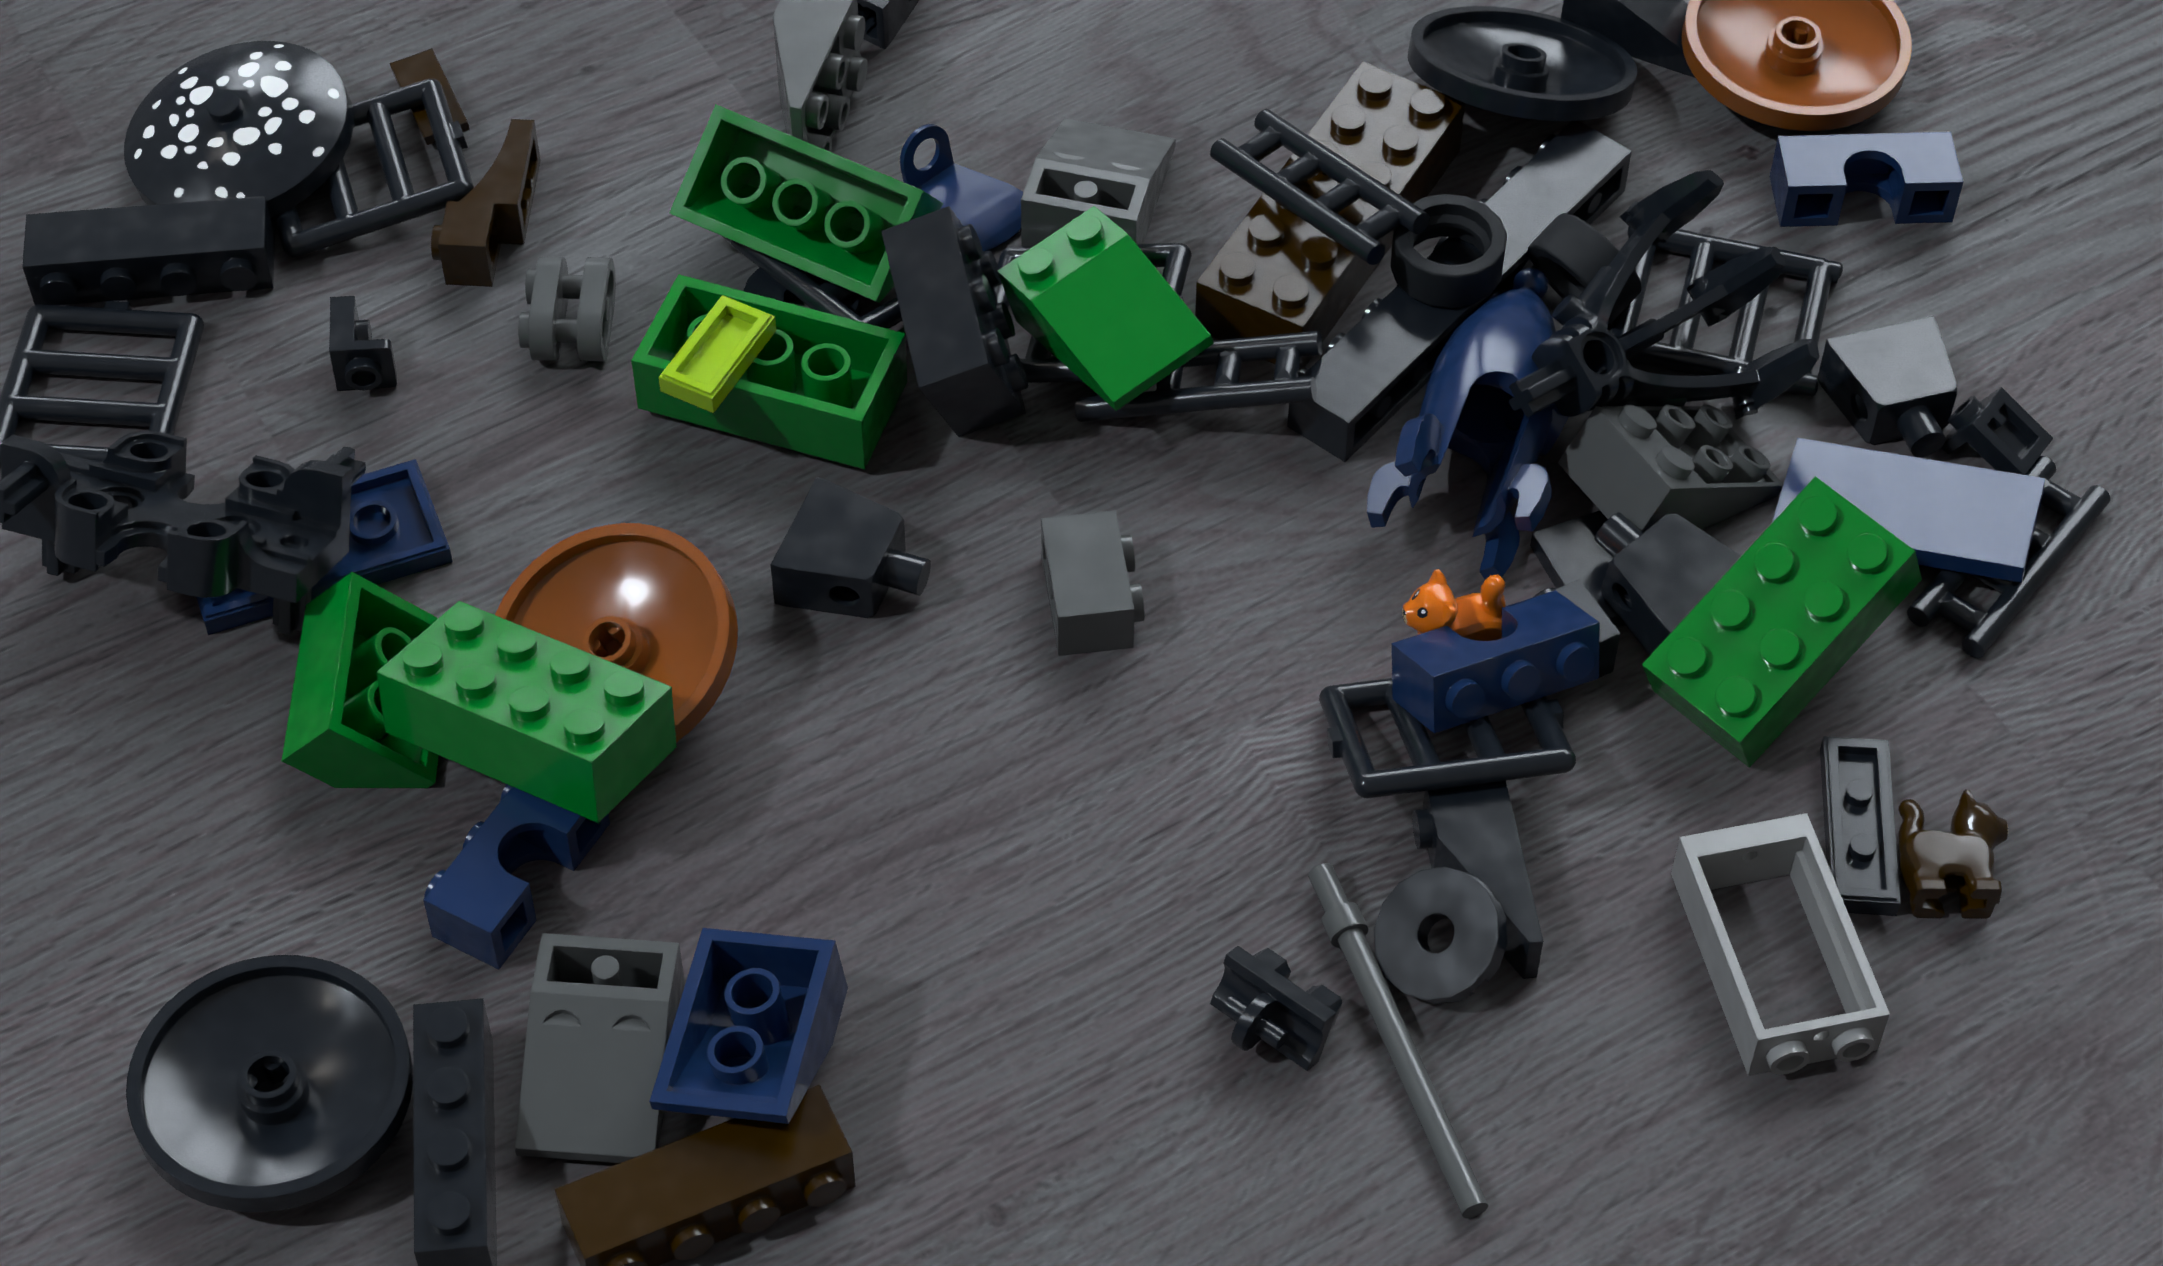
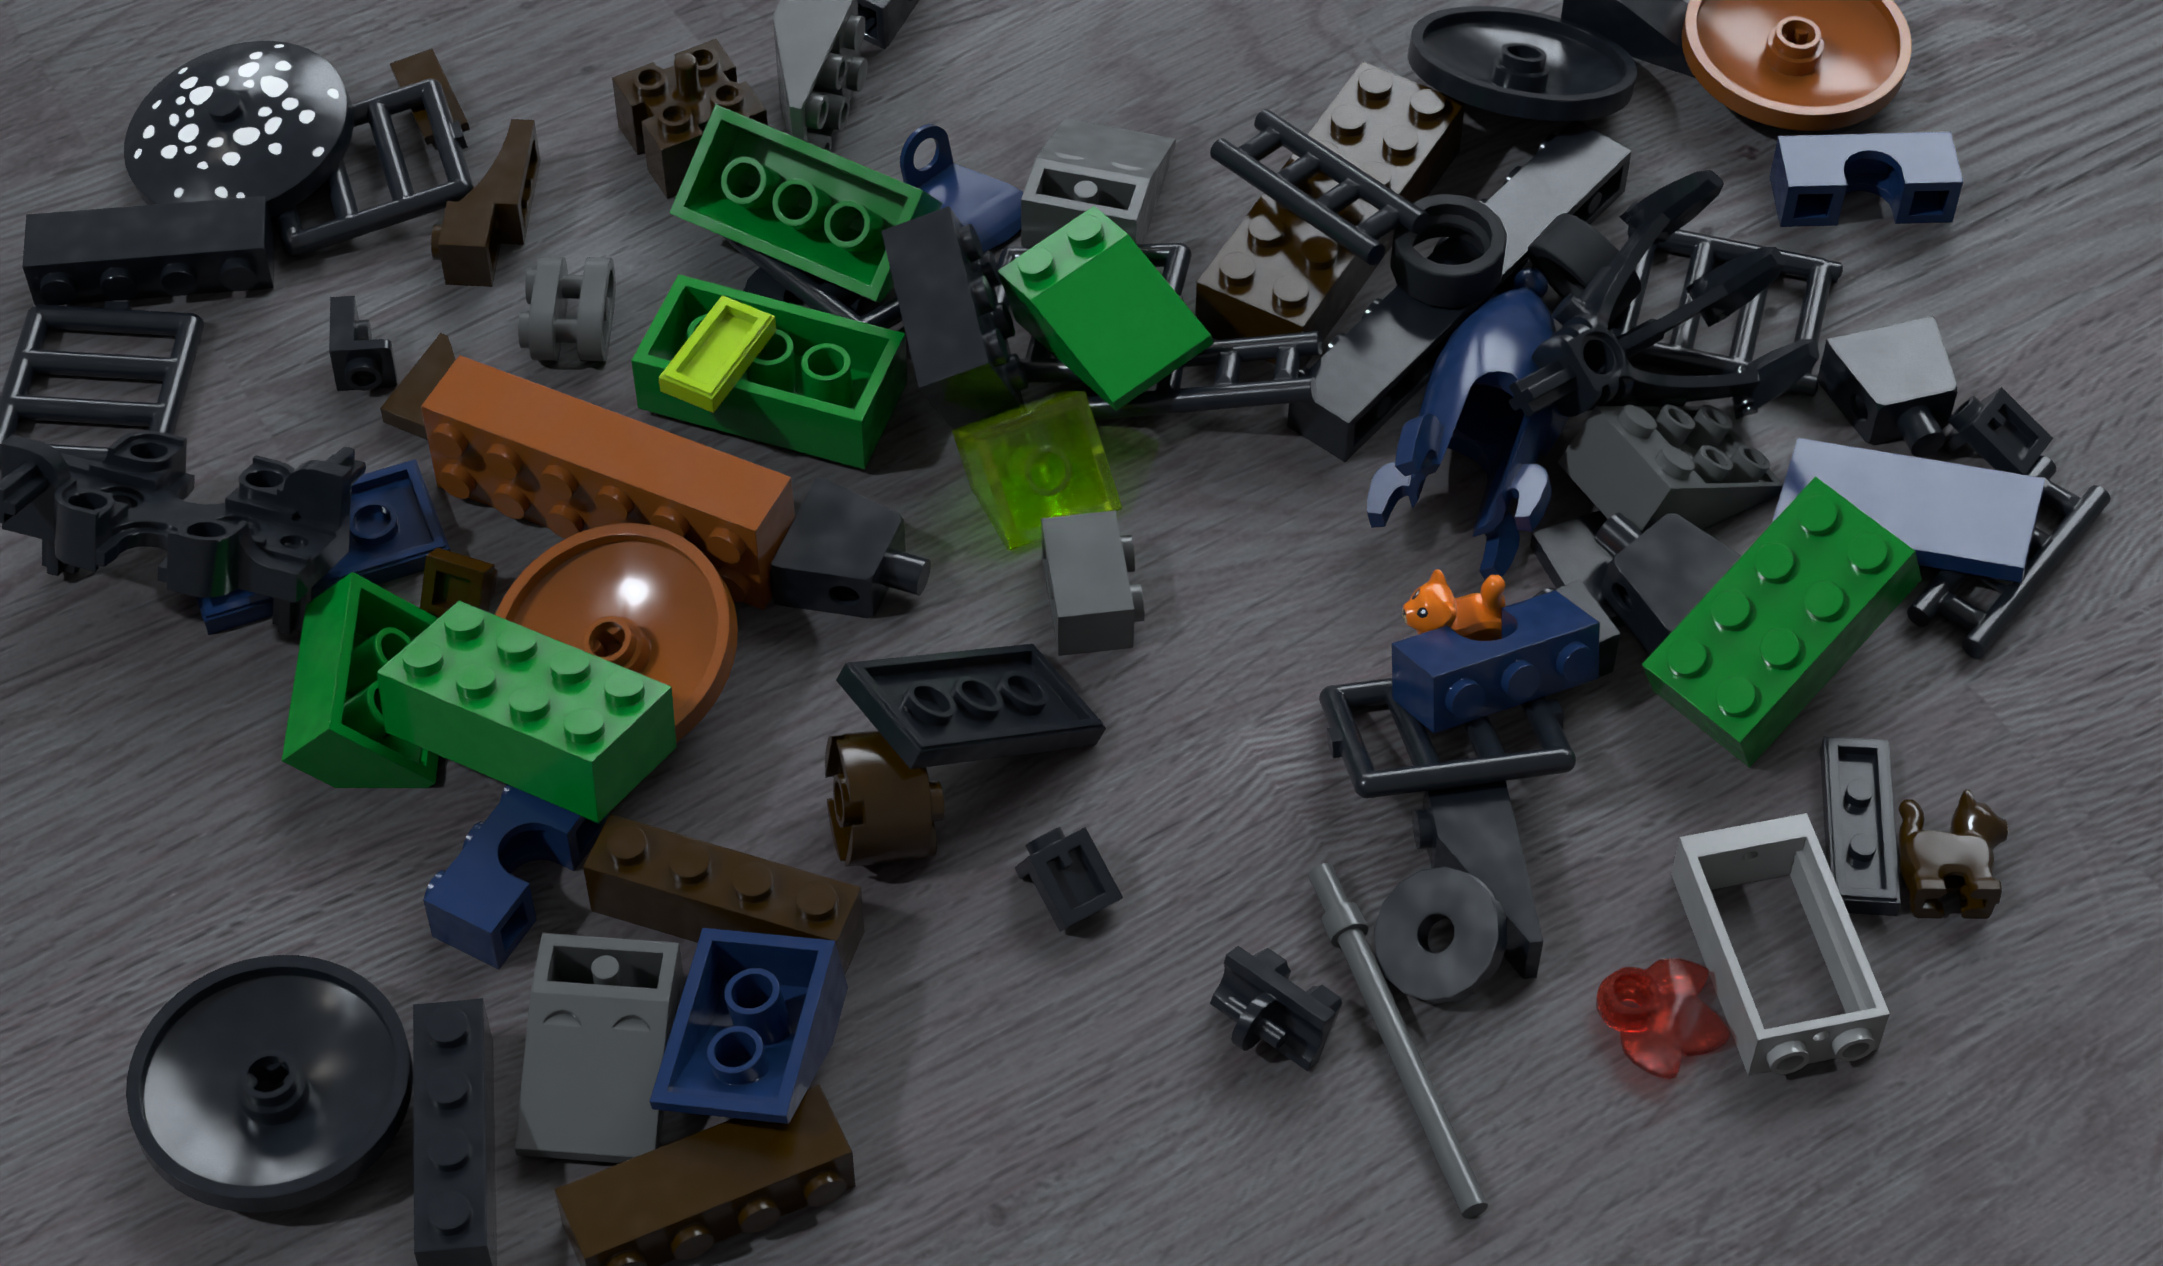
none -> dark brown tile [380,333,456,440]
none -> dark brown tile [420,547,498,618]
none -> dark orange brick [421,355,795,610]
none -> dark brown brick [583,814,865,975]
none -> dark brown brick [612,39,768,199]
none -> dark brown brick [825,730,945,867]
none -> black tile [836,644,1106,769]
none -> clear neon green slope [952,390,1123,550]
none -> black bracket [1014,827,1123,932]
none -> clear red plate [1596,958,1730,1079]

